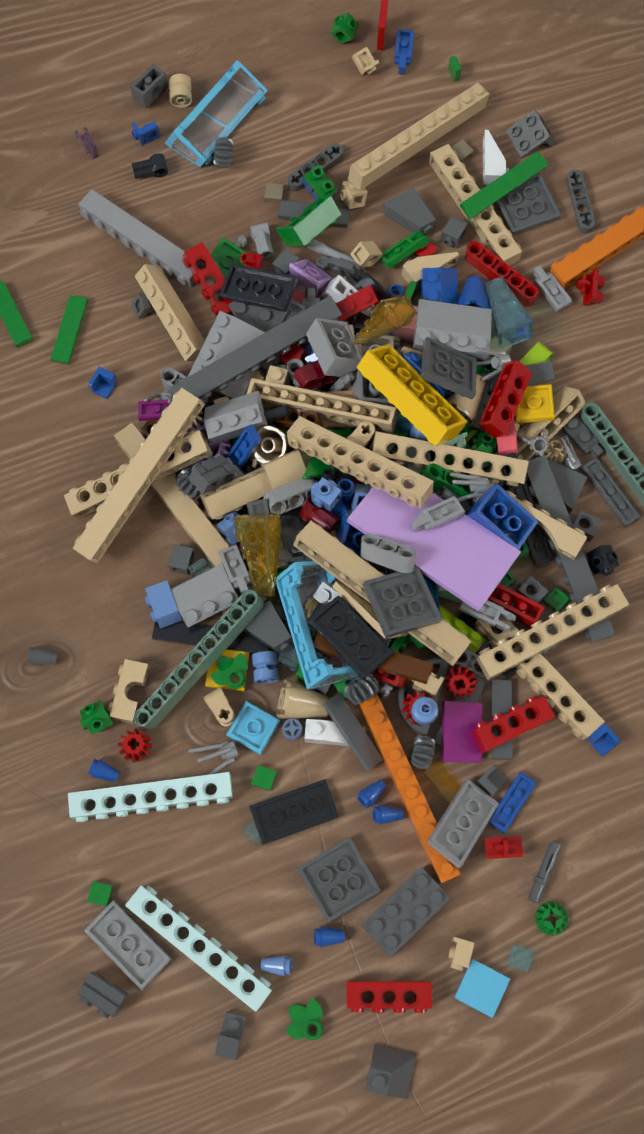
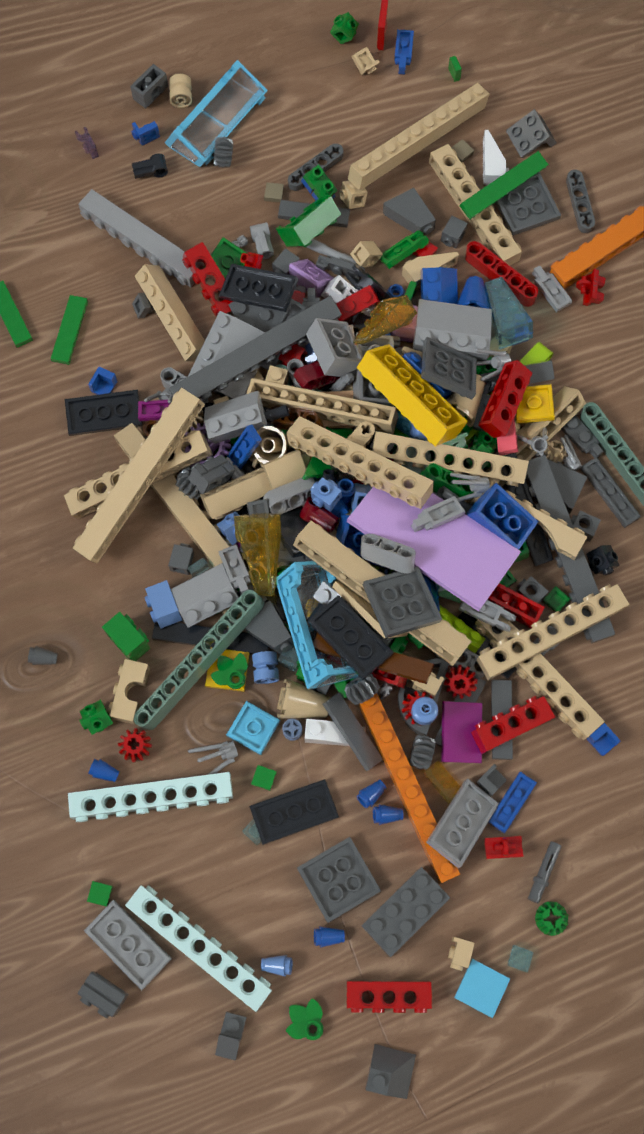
tan piece [203,687,236,727] -> none
none -> black tile [64,389,143,436]
none -> green brick [102,611,150,661]

